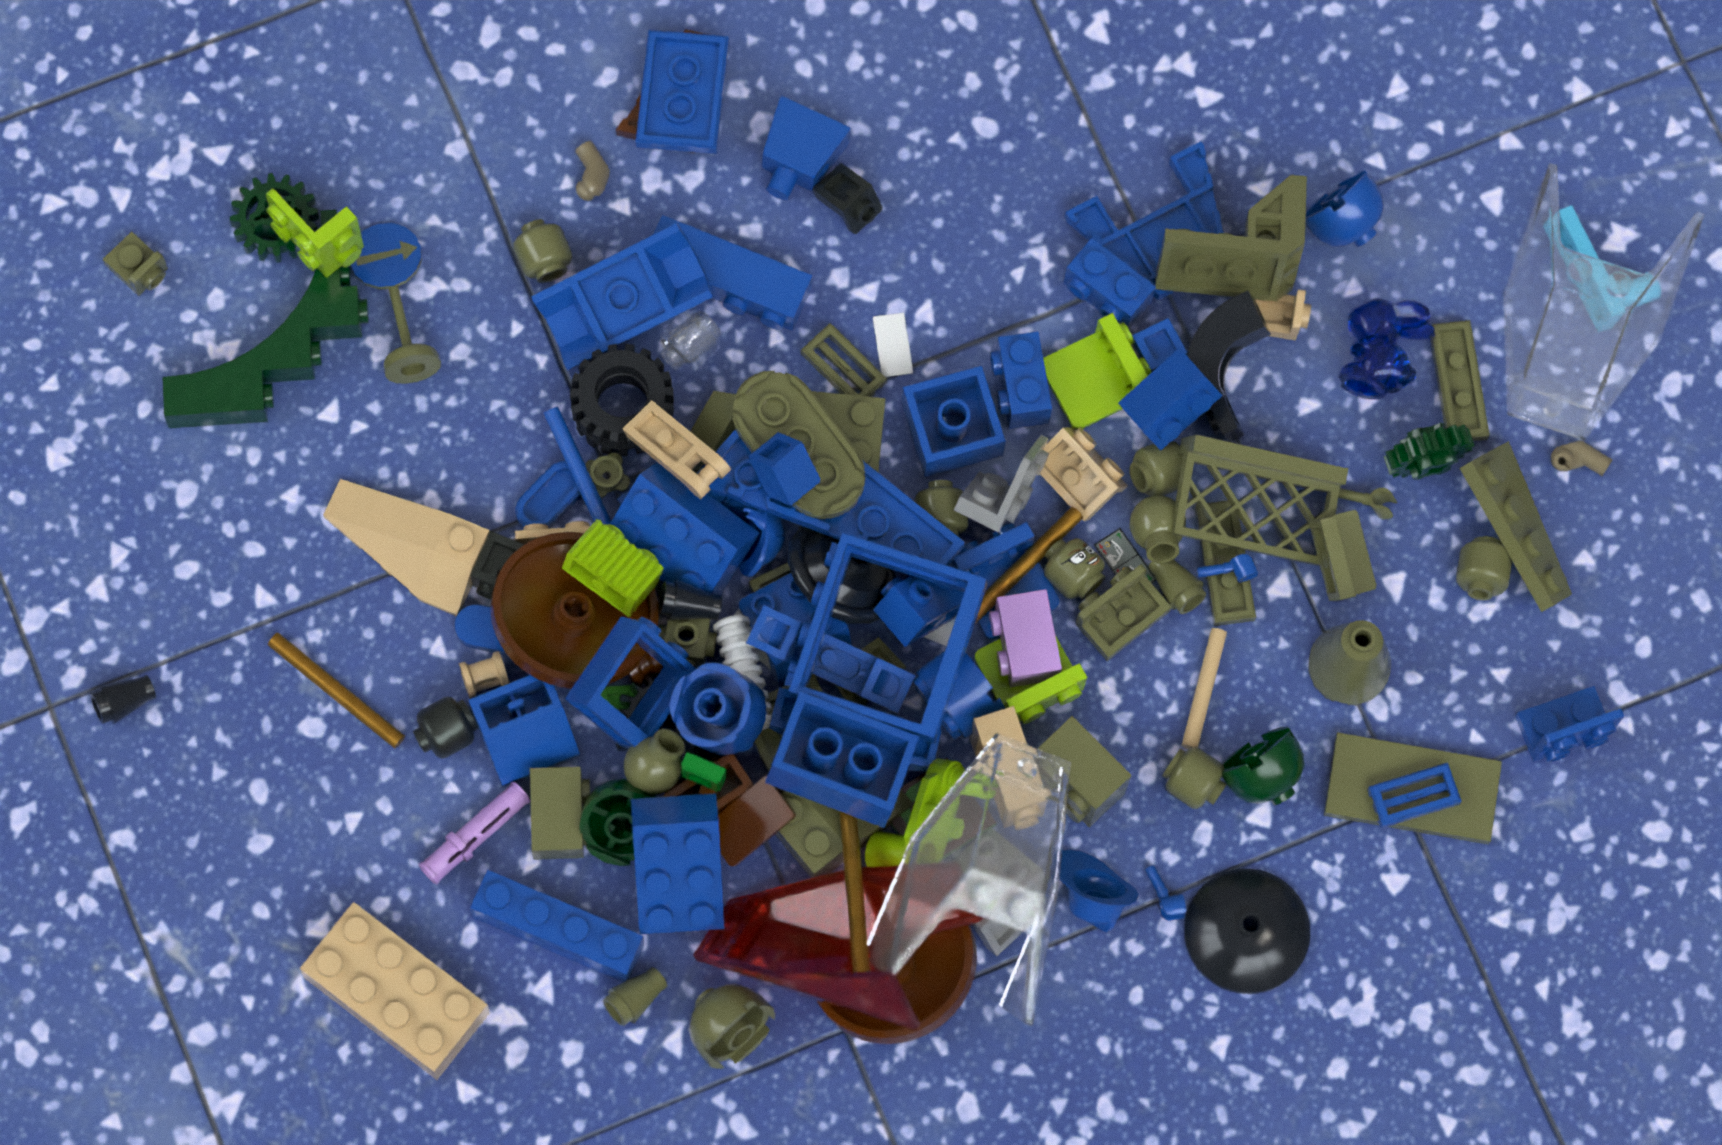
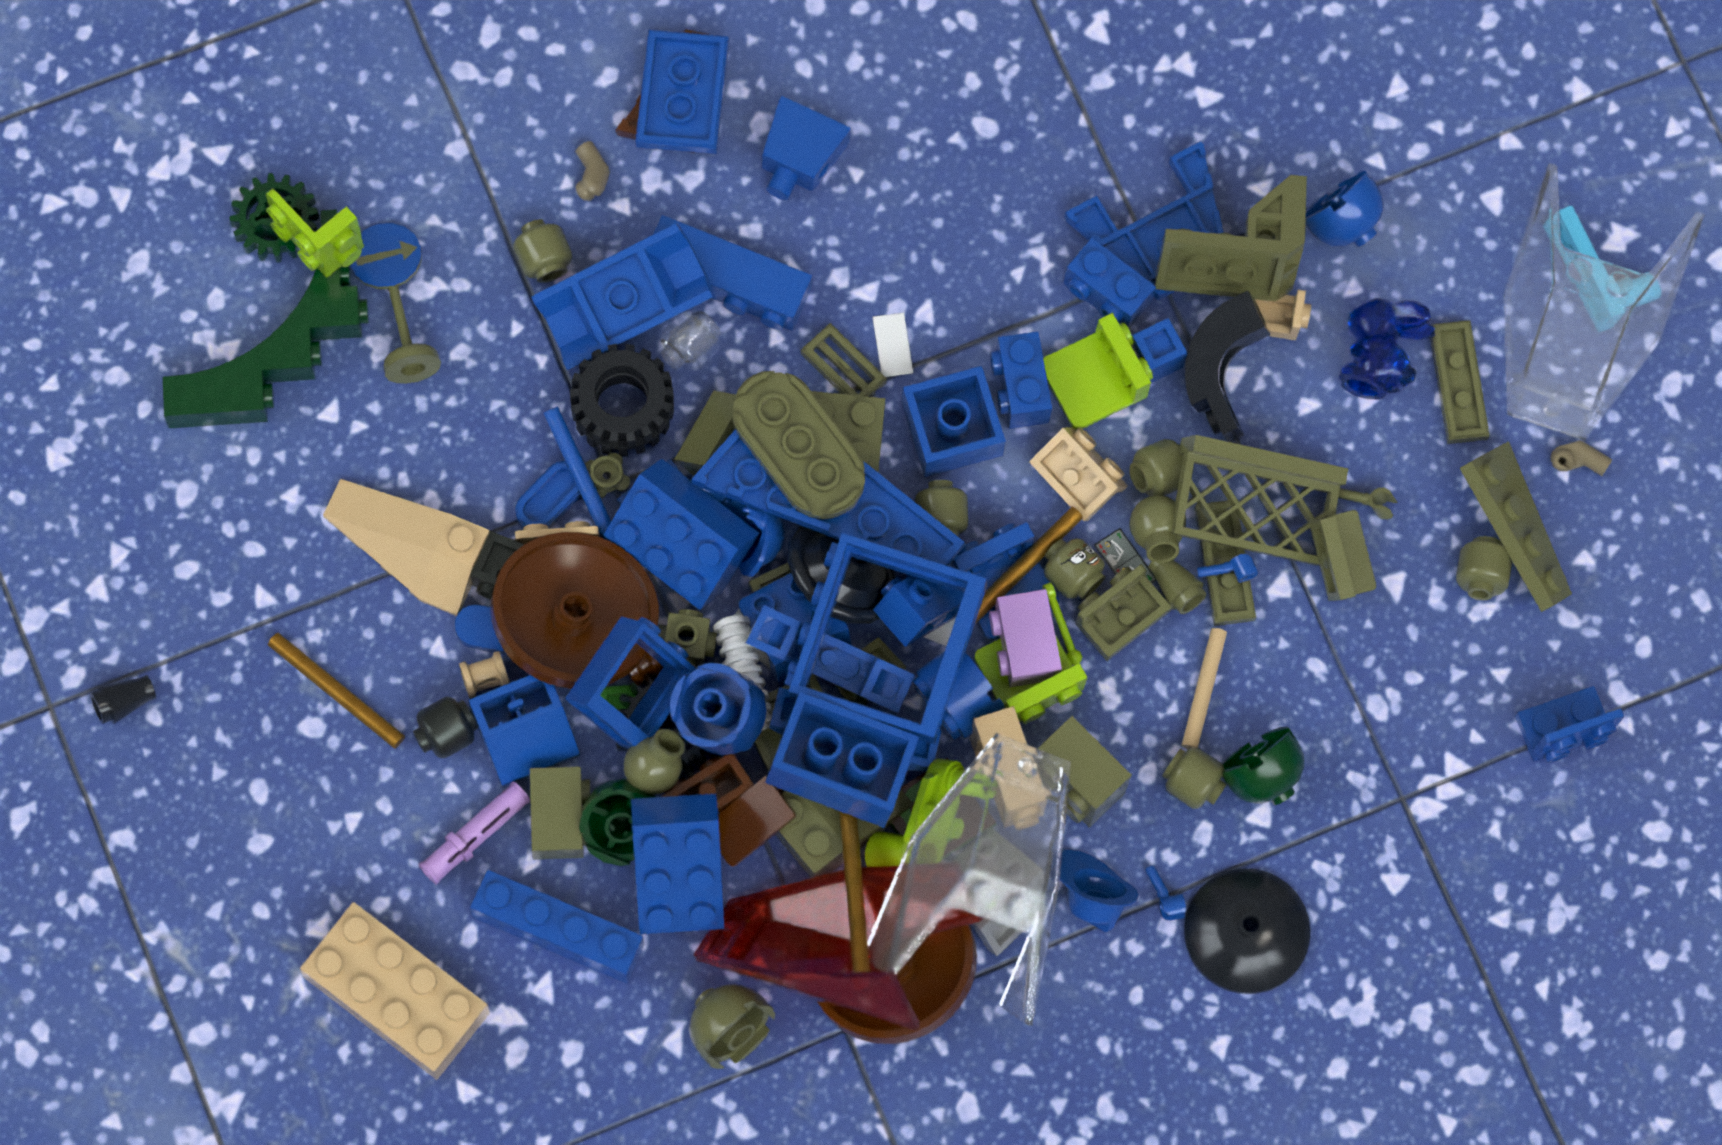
olive bracket [103,231,168,296] -> none
lime brick [562,519,664,617] -> none
olive cone [603,967,667,1026] -> none
tan plate [622,400,731,499] -> none
black cone [658,579,722,620] -> none
green tile [681,752,726,792] -> none
blue panel [748,432,820,506] -> none
pearl dark grey bracket [812,163,883,234] -> none
light grey bracket [954,435,1050,532] -> none
blue brick [1118,348,1223,450] -> none
olive cone [1308,620,1391,706] -> none
olive tile [1324,732,1502,845] -> none
blue tile [1367,762,1462,829] -> none
dark green gear [1383,423,1475,480] -> none
none -> lime hinge [1042,582,1082,665]

